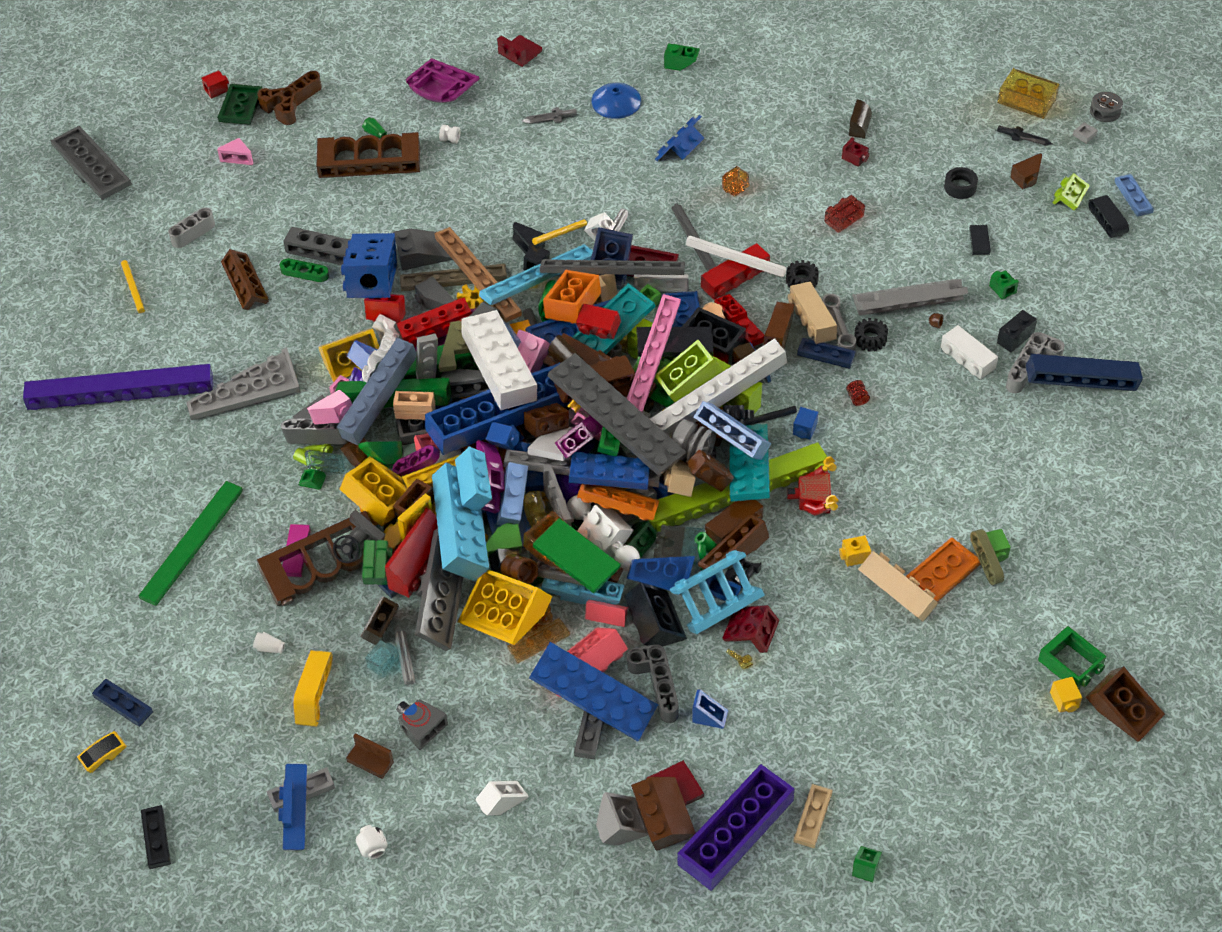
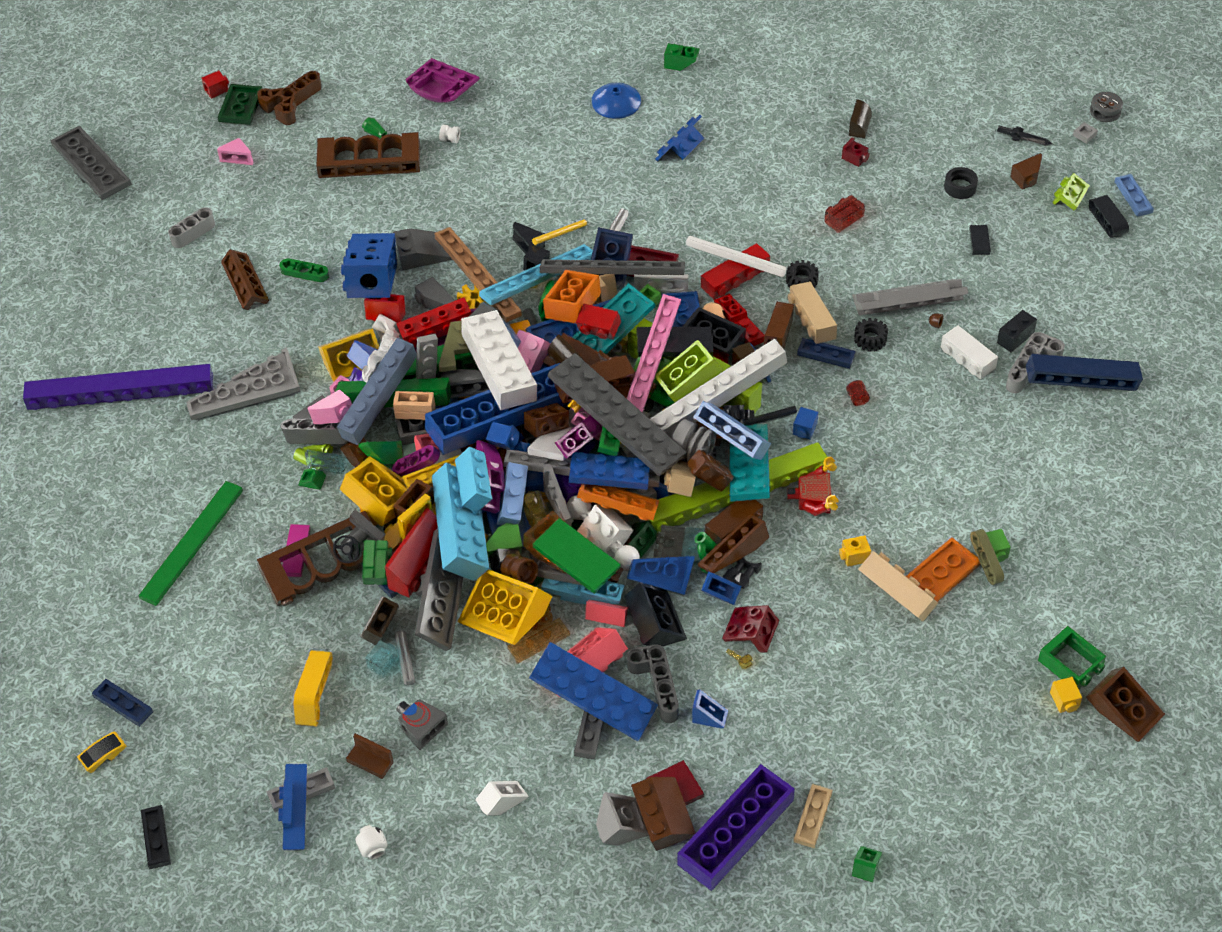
yellow bar [121,260,145,313] -> none
white cone [253,632,285,654] -> none
dark grey brick [283,227,351,265] -> none
dark tan tile [400,264,507,292] -> none
dark red bracket [497,35,542,67] -> none
flat silver sword [522,107,577,124] -> none
white brick [584,212,616,241] -> none
medium azure fence [670,550,765,634] -> none
dark grey axle [671,203,716,271] -> none
clear orange brick [722,166,750,197] -> none
light grey piece [822,294,856,350] -> none
green brick [989,270,1019,300] -> none
clear yellow brick [997,68,1060,119] -> none

